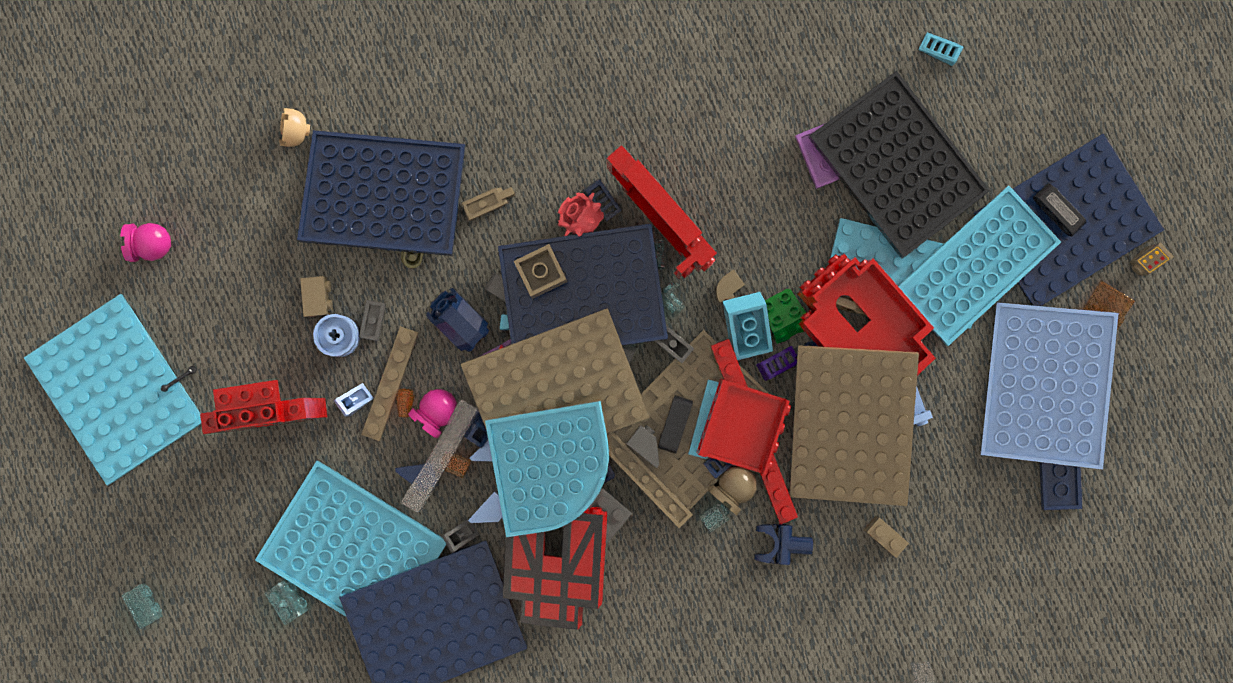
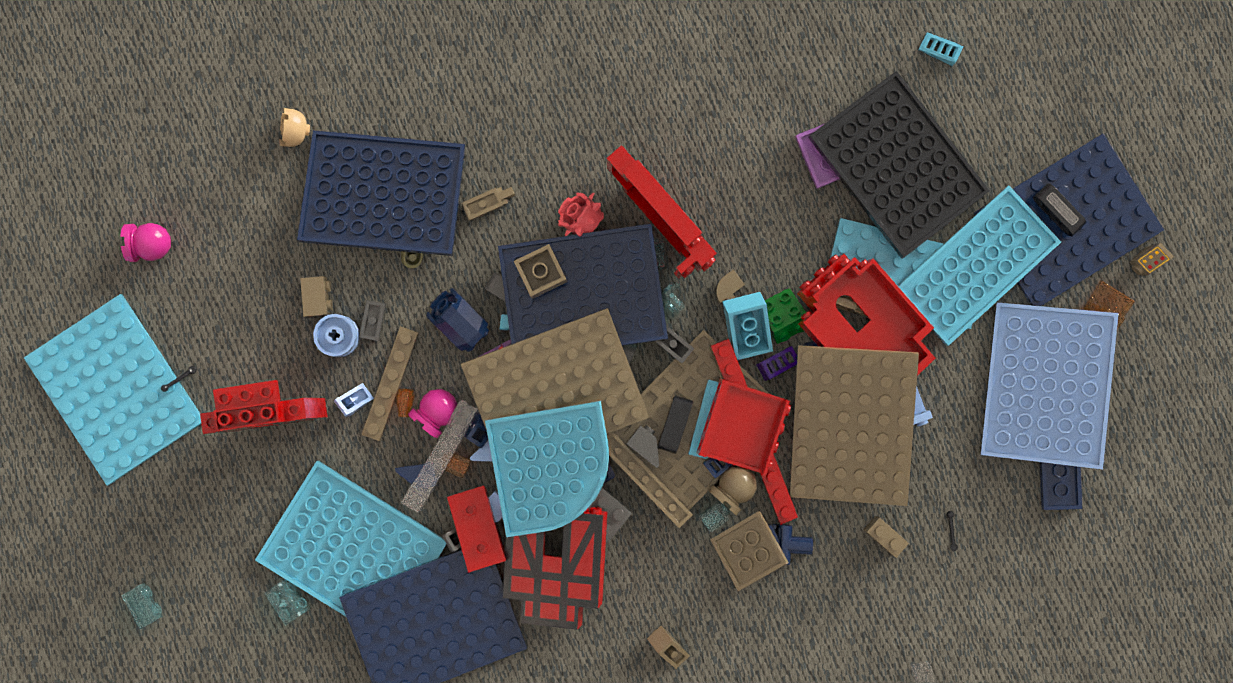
dark blue slope [583,179,622,222] -> none
none -> red plate [447,485,507,573]
none -> dark tan slope [647,626,690,669]
none -> dark tan plate [710,511,789,591]
none -> black hinge [946,511,958,551]

